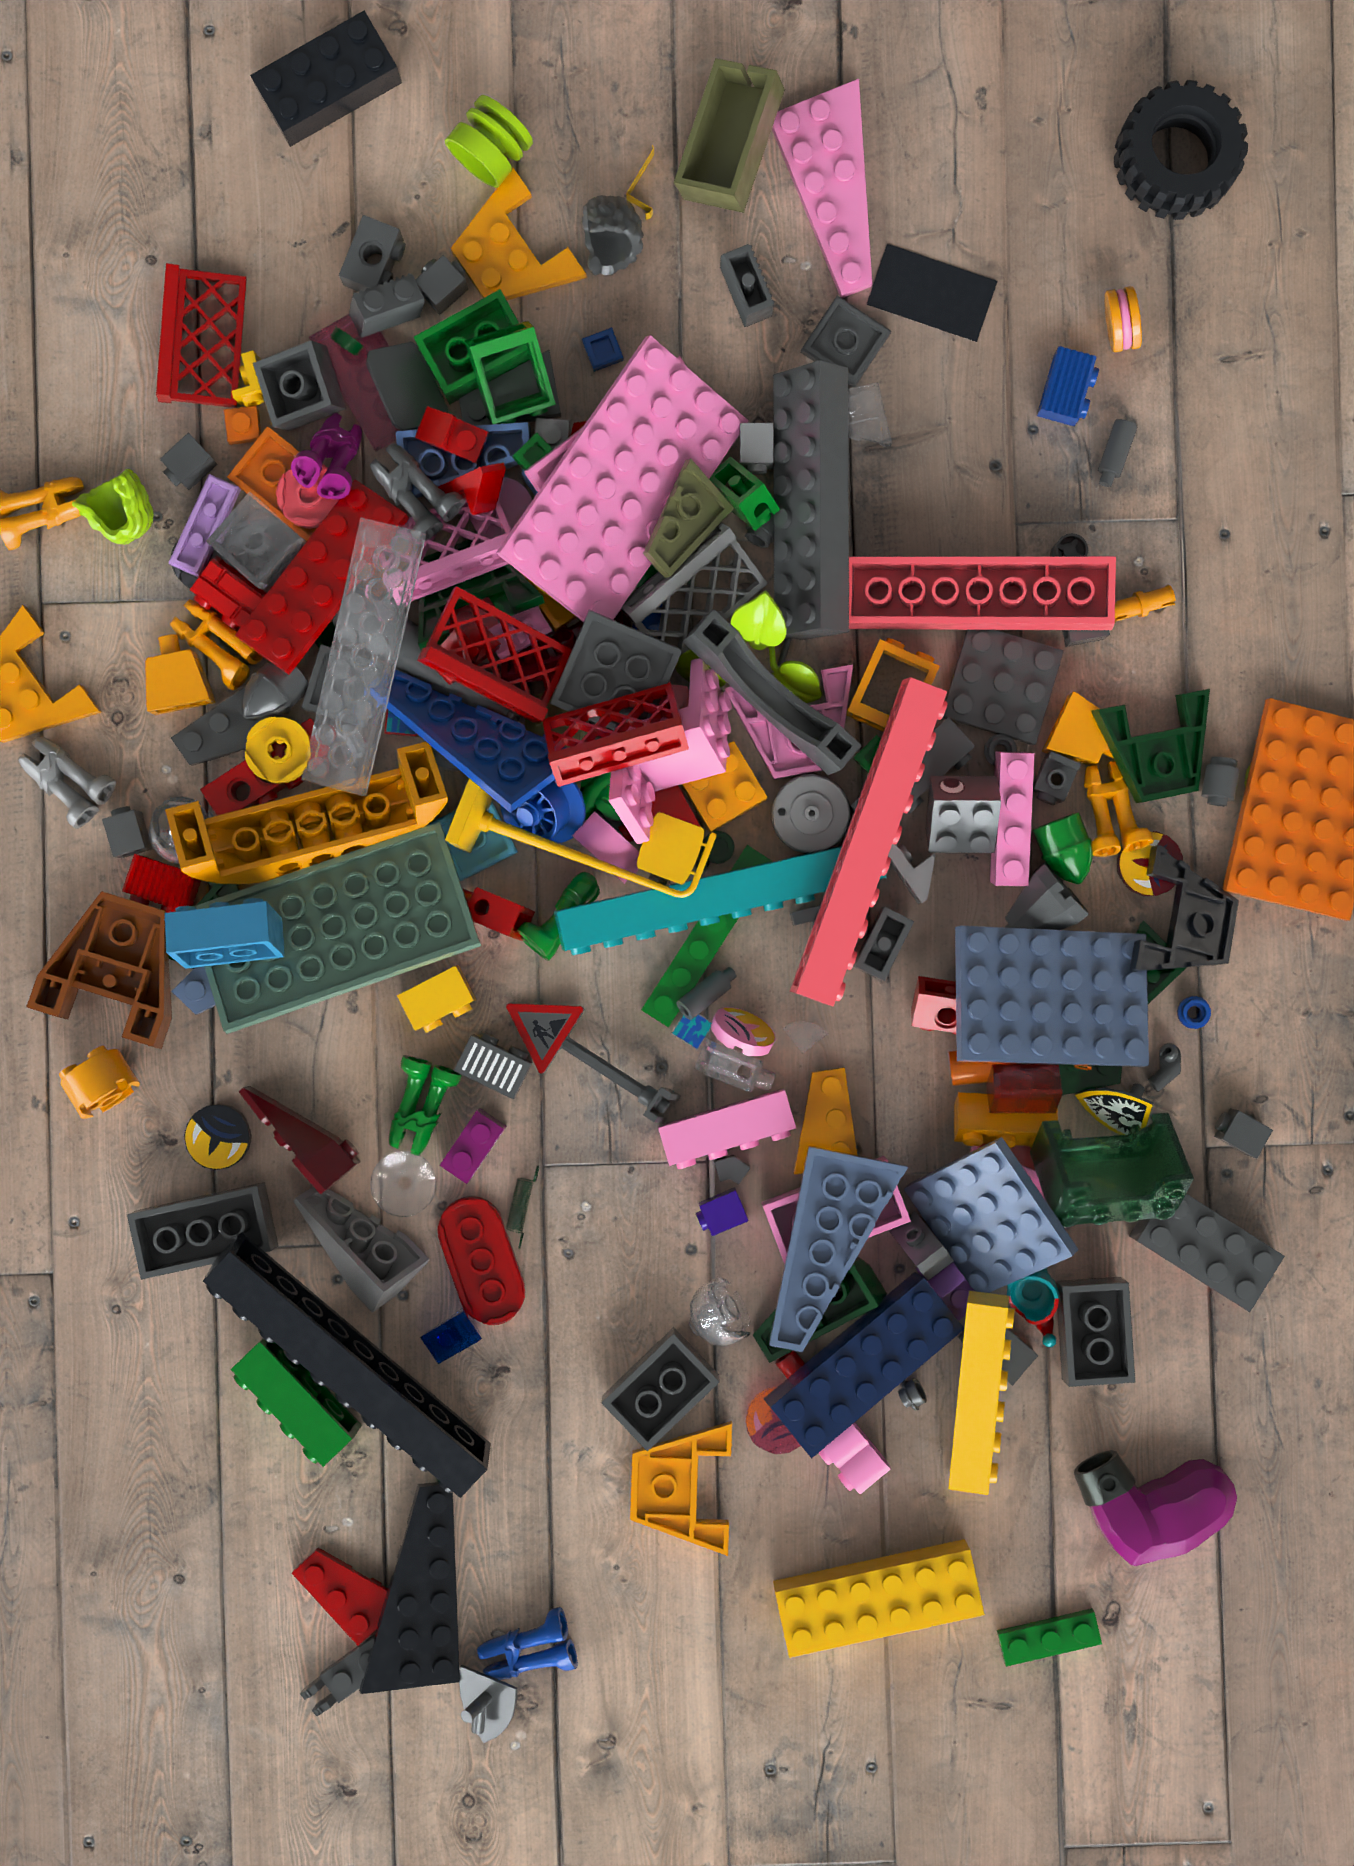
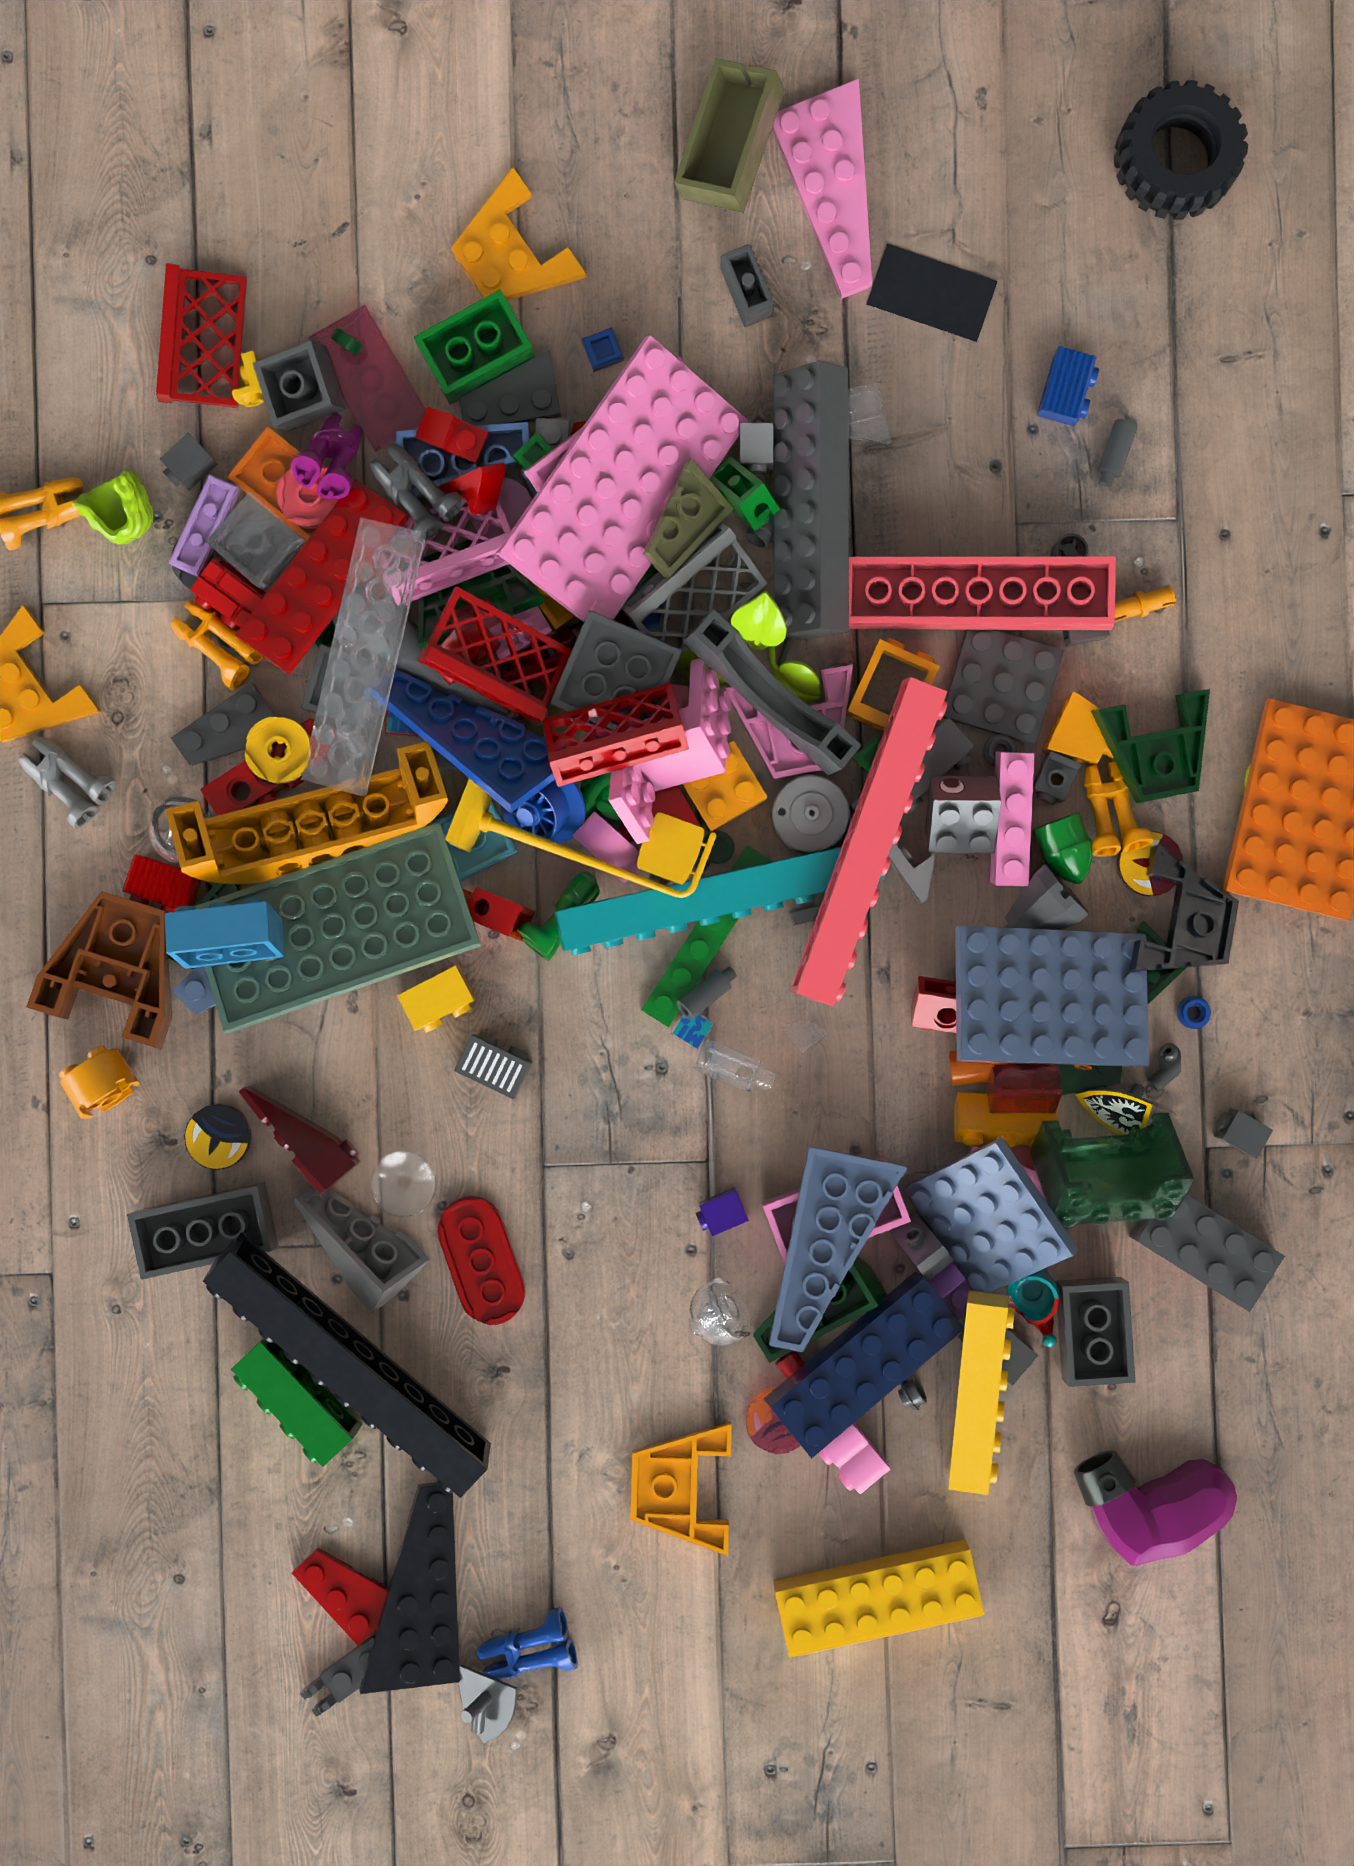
dark grey brick [102,806,153,859] -> none
light orange torso [145,634,216,715] -> none
orange plate [224,406,262,445] -> none
dark grey helmet [241,661,309,721] -> none
black brick [250,10,402,147] -> none
dark grey brick [339,215,406,292] -> none
dark grey brick [349,273,425,338] -> none
dark grey piece [366,342,448,431] -> none
green piece [389,1055,462,1155] -> none
dark grey brick [416,255,468,315] -> none
clear blue slope [420,1308,482,1364] -> none
magenta brick [439,1108,507,1184] -> none
lime wheel [444,95,533,188] -> none
green window [465,321,556,424] -> none
dark grey piece [506,1003,681,1124] -> none
dark green piece [506,1165,539,1249] -> none
dark grey hair [582,195,644,276] -> none
dark grey brick [601,1327,720,1451] -> none
yellow piece [626,145,654,220] -> none
bright pink brick [658,1088,796,1169] -> none
bright pink tile [711,1007,776,1056] -> none
dark grey piece [714,1155,750,1185] -> none
light orange wing [793,1067,858,1175] -> none
dark grey tile [800,295,891,388] -> none
dark grey brick [853,907,914,981] -> none
green plate [997,1608,1102,1667] -> none
light orange head [1105,286,1142,353] -> none
dark grey brick [1201,757,1240,807] -> none

